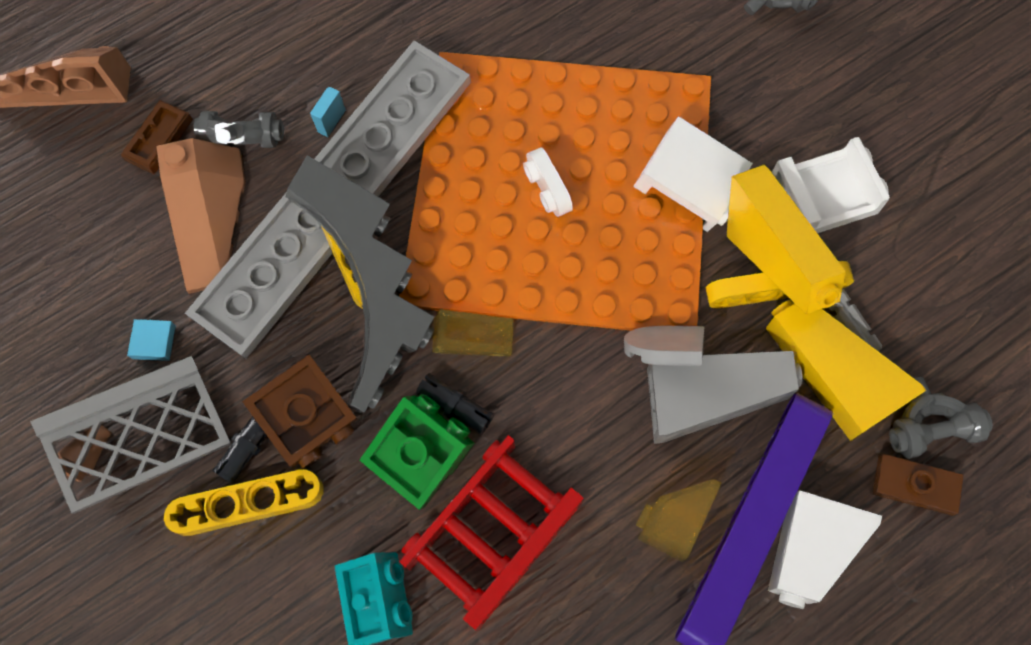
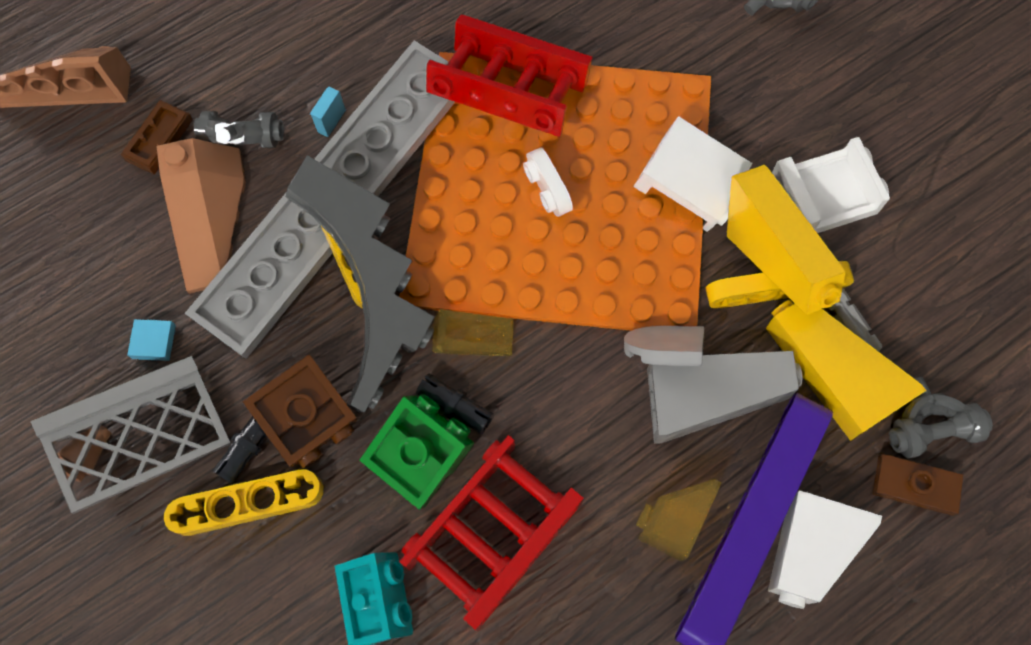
none -> red fence [426,14,593,137]

